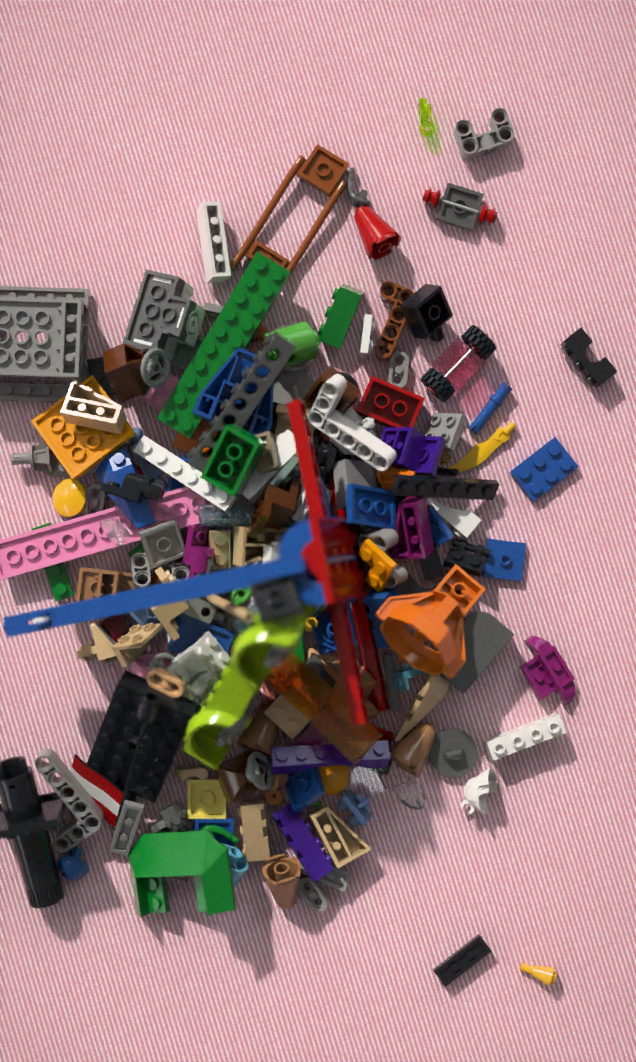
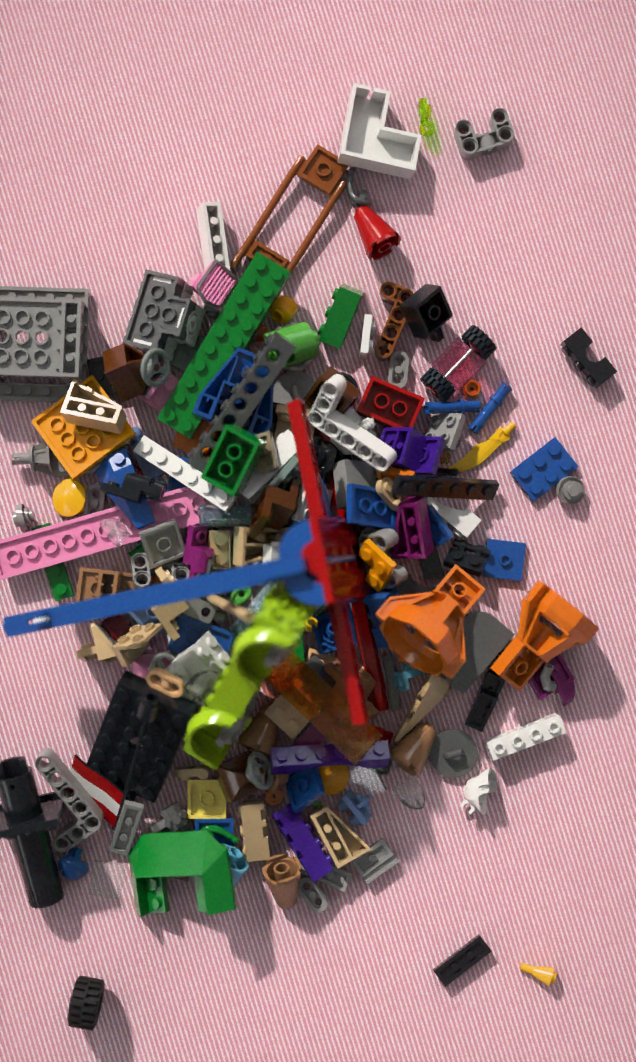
black plate [250,574,304,625] -> none
dark grey plate [422,183,498,231] -> none
none -> light grey plate [12,504,35,532]
none -> black tyre [67,975,105,1031]
none -> clear piece [88,860,126,899]
none -> bright pink piece [188,260,238,312]
none -> light orange head [270,295,298,324]
none -> white piece [337,83,421,180]
none -> light grey plate [351,838,399,885]
none -> tan plate [376,477,407,512]
none -> blue pin [424,399,481,414]
none -> orange plate [463,379,481,398]
none -> black slope [465,652,506,732]
none -> orange plate [490,581,600,692]
none -> light grey arm [540,663,557,692]
none -> light grey plate [556,476,585,505]

